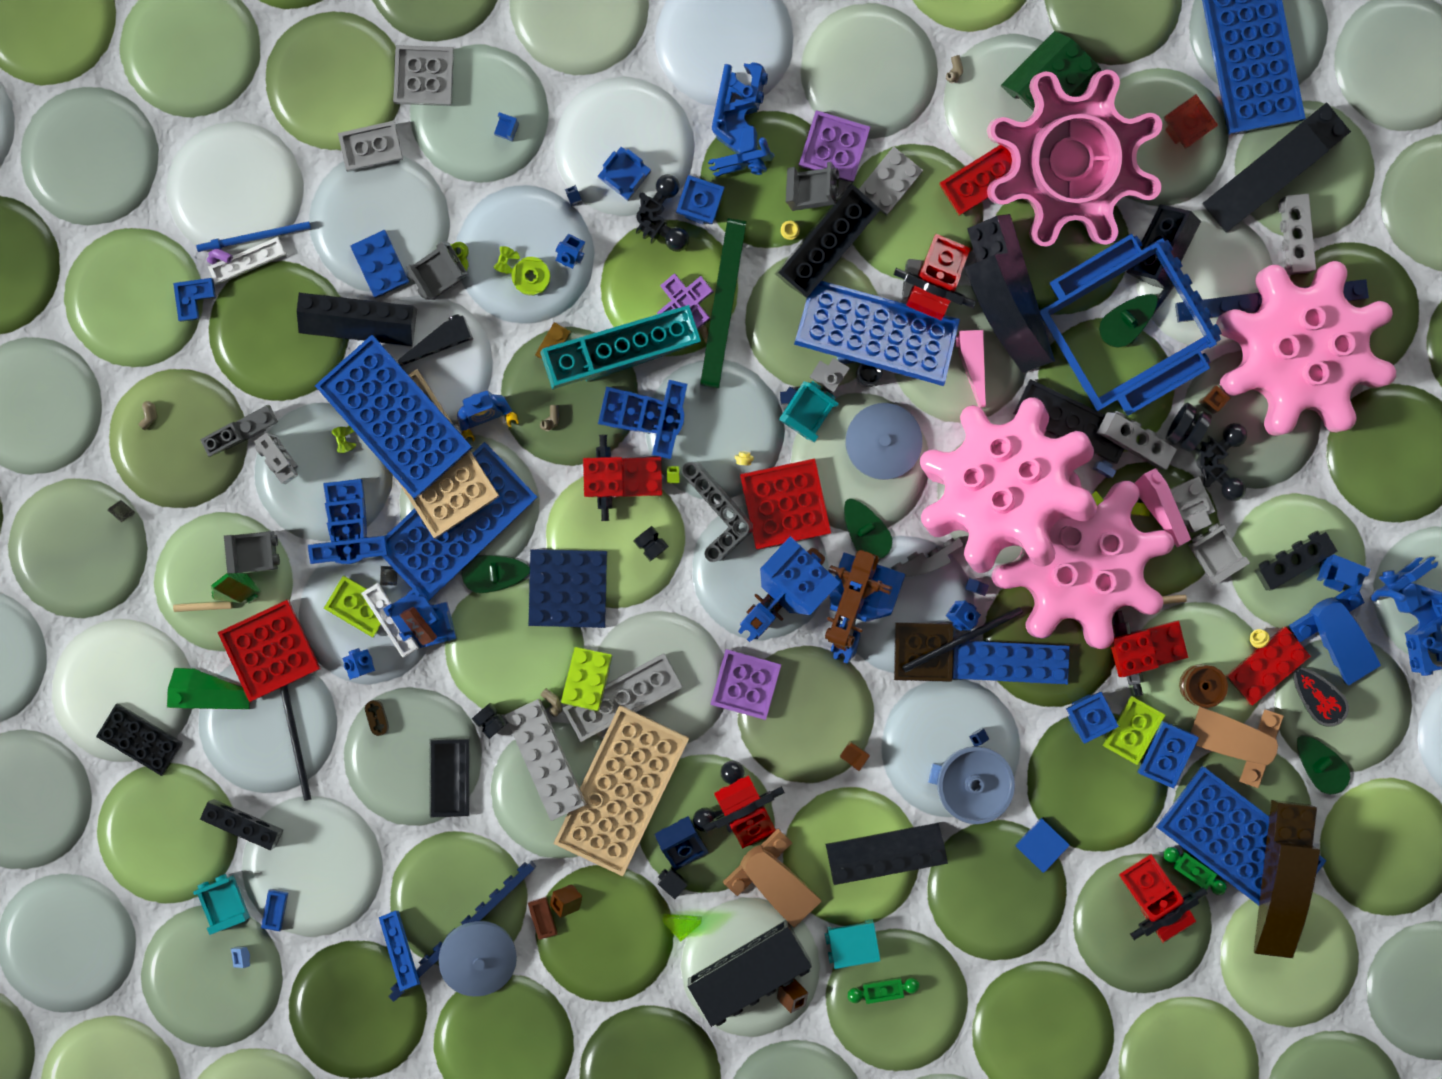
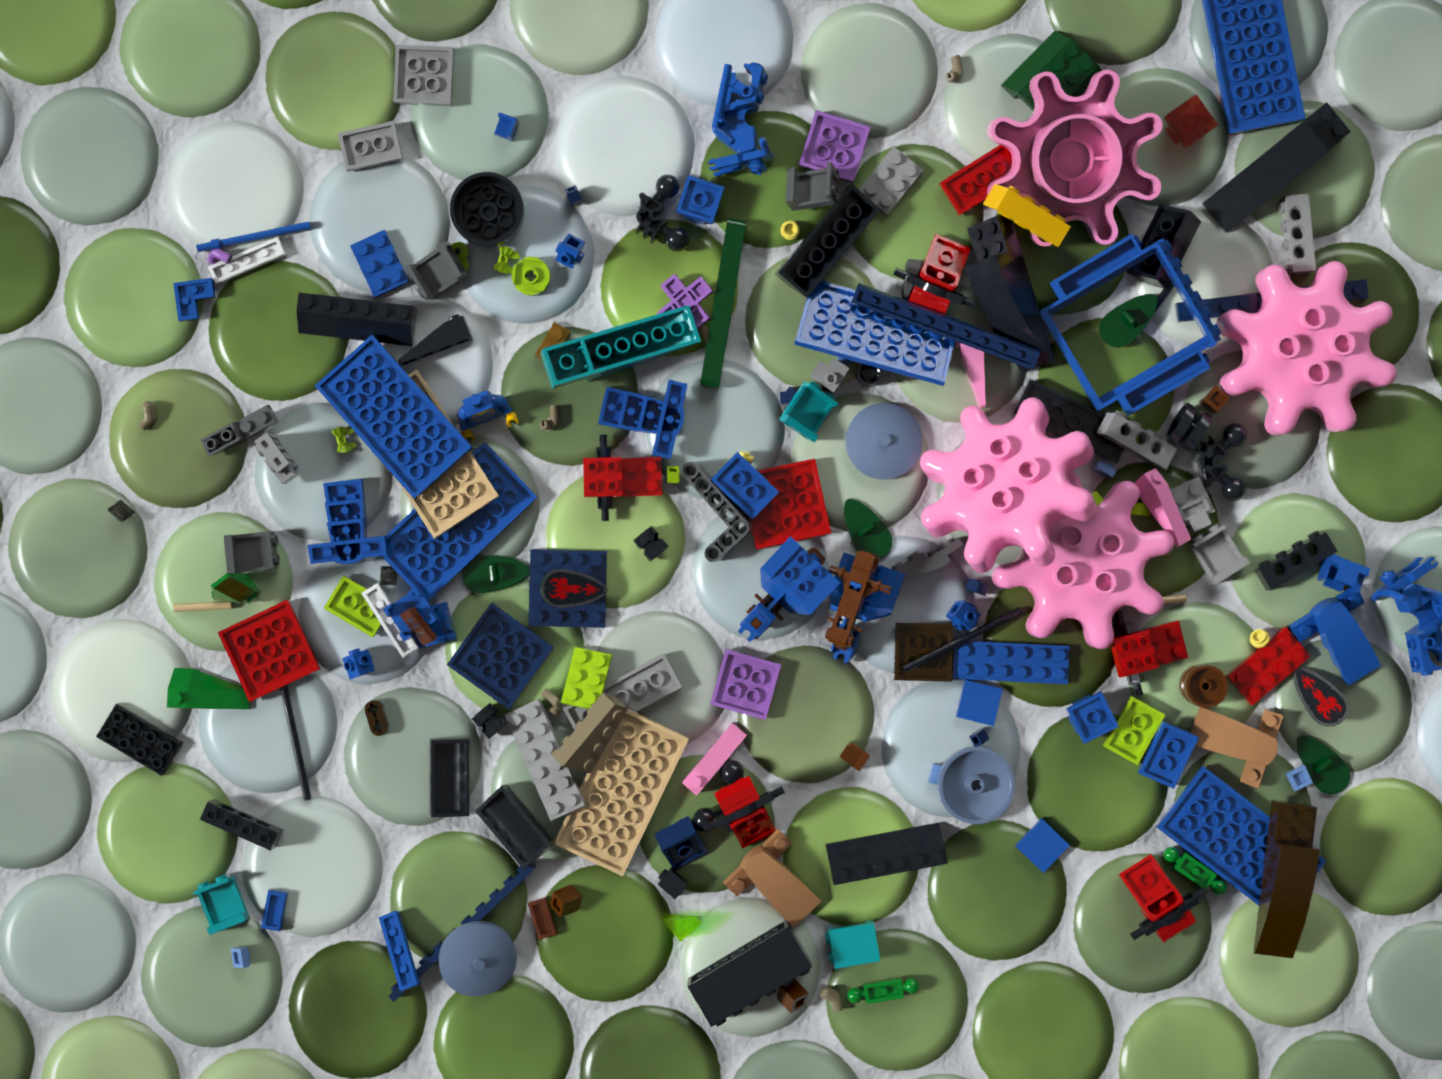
blue panel [598,147,651,201] -> none
none -> dark blue plate [447,602,554,710]
none -> black wheel [450,172,525,248]
none -> black slope [475,784,556,870]
none -> shield [540,569,607,608]
none -> dark tan wedge [551,693,629,774]
none -> bright pink slope [682,723,747,796]
none -> blue plate [711,452,779,520]
none -> dark tan arm [819,987,843,1012]
none -> dark blue plate [852,283,1041,370]
none -> blue tile [956,680,1003,726]
none -> yellow wedge [983,184,1071,247]
none -> medium blue plate [1285,765,1313,791]

